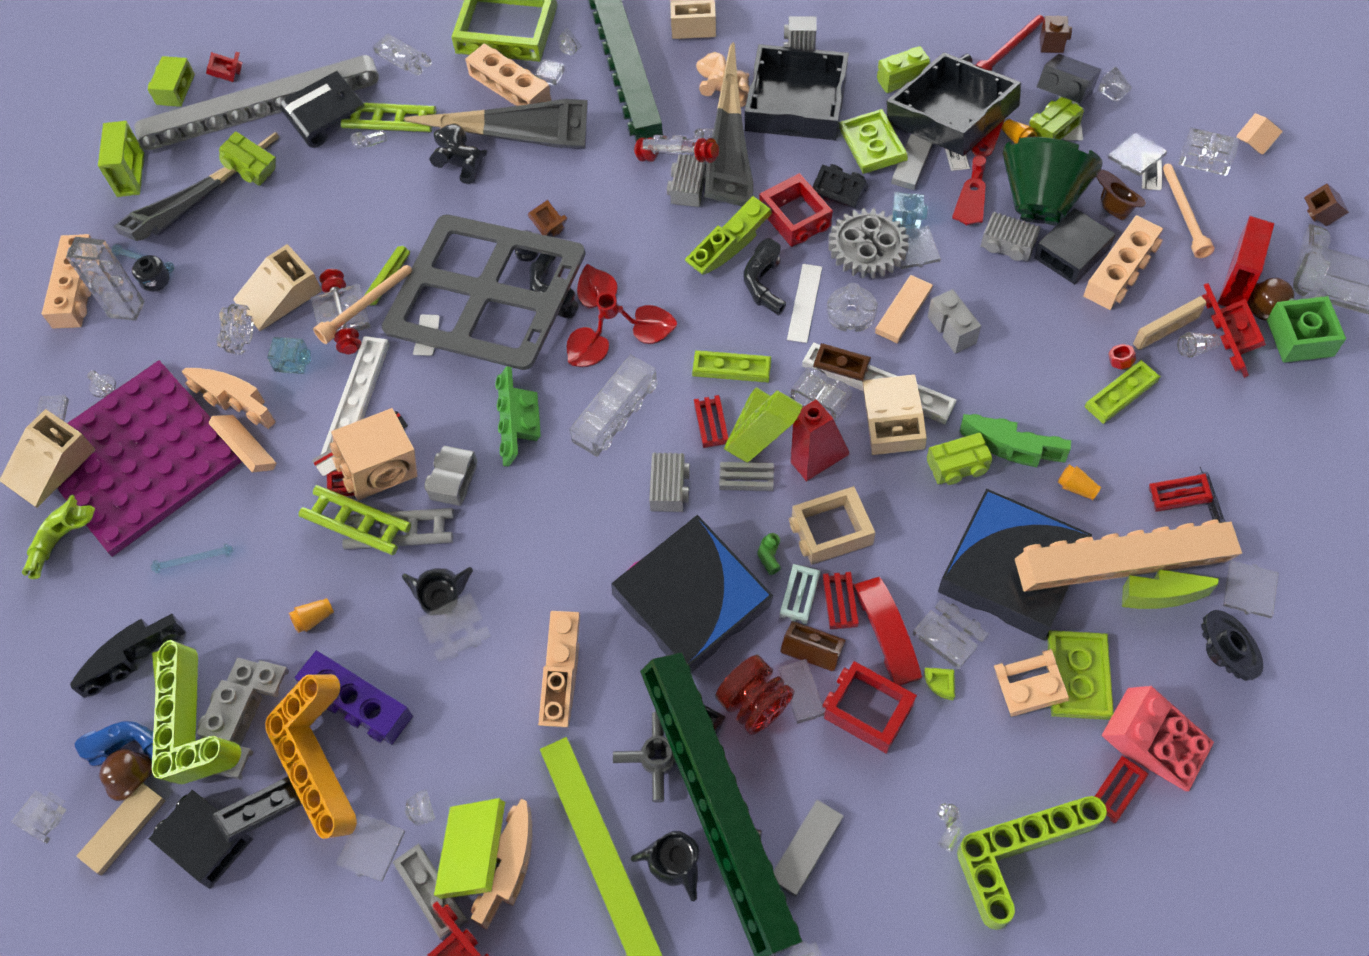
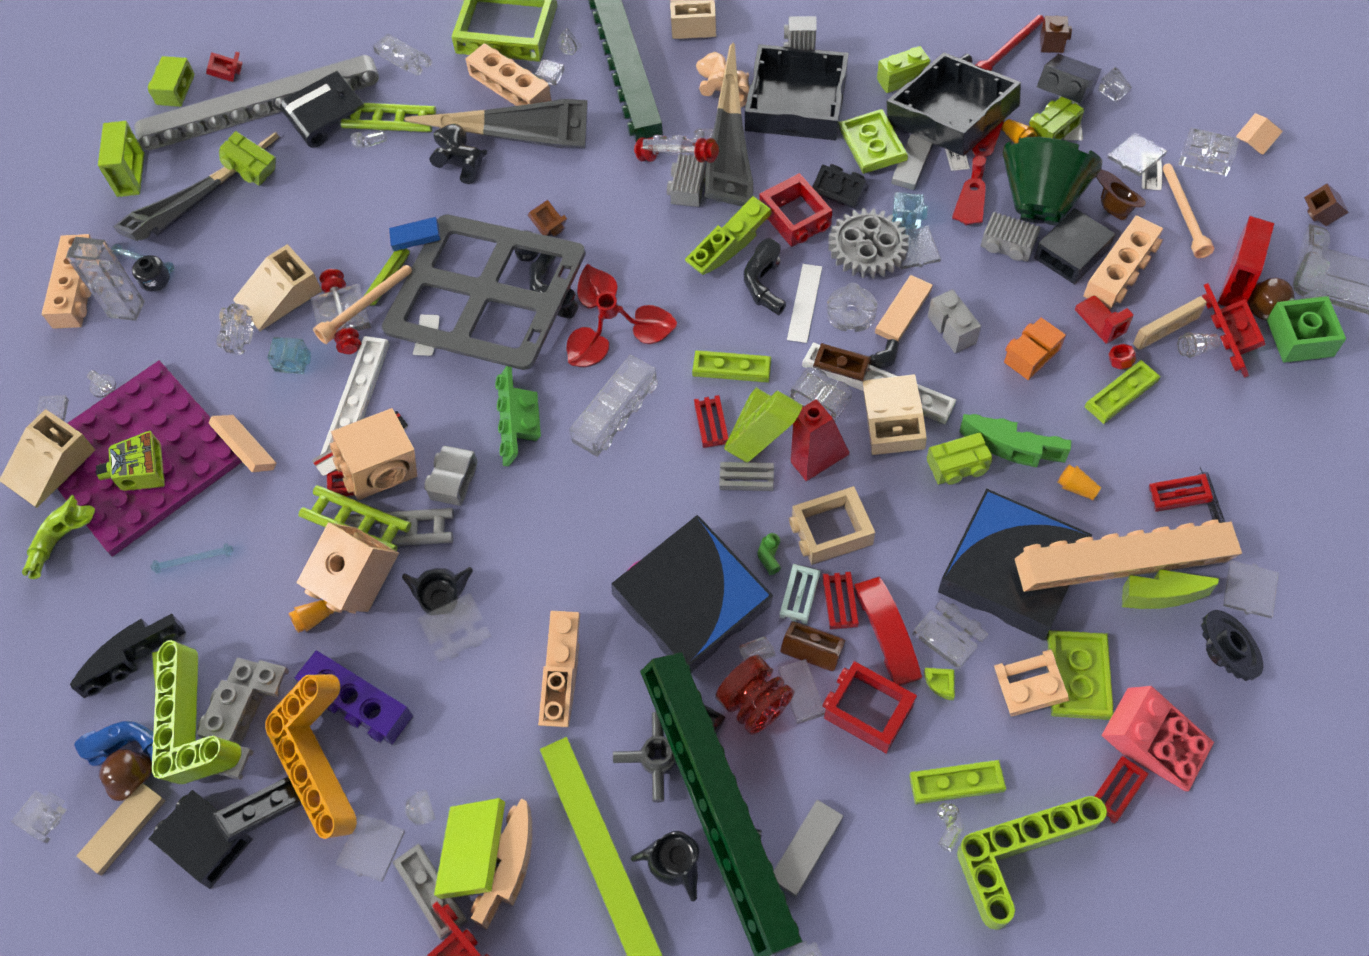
light nougat slope [182,368,275,429] -> none
light grey brick [649,452,690,512] -> none
none -> lime torso [96,431,165,491]
none -> light nougat brick [297,522,399,614]
none -> blue tile [389,217,441,251]
none -> clear tile [739,636,776,666]
none -> black arm [869,339,899,369]
none -> lime tile [909,760,1006,805]
none -> orange piece [1004,317,1066,380]
none -> red bracket [1075,295,1134,344]

